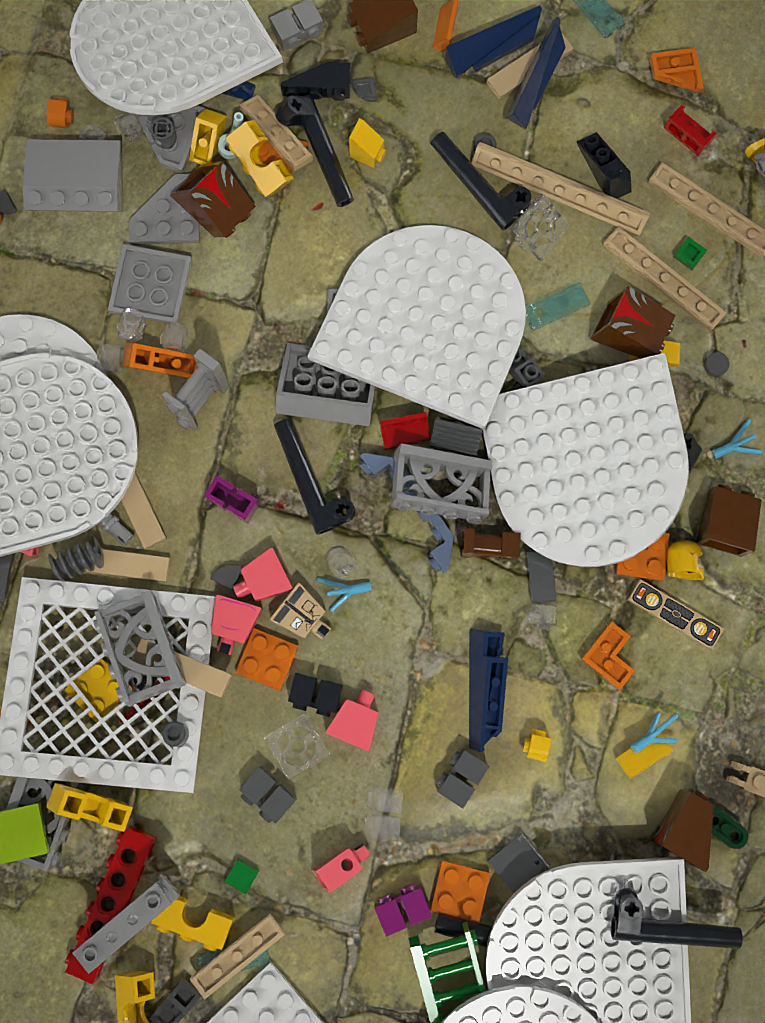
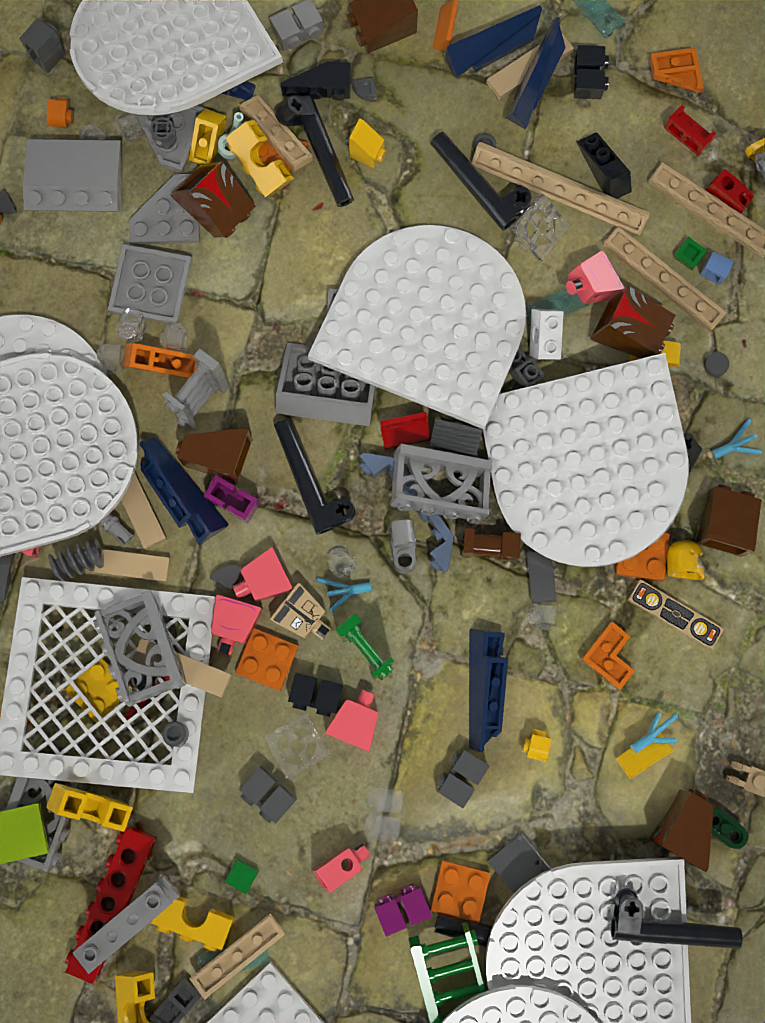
none -> dark grey piece [19,18,66,73]
none -> dark blue wedge [139,437,228,545]
none -> reddish brown slope [175,428,253,483]
none -> green fence [335,614,394,681]
none -> light grey piece [390,520,416,574]
none -> white brick [529,309,564,359]
none -> coral torso [566,251,624,304]
none -> black piece [574,45,609,100]
none -> medium blue brick [700,250,734,285]
none -> red leg [705,169,754,213]

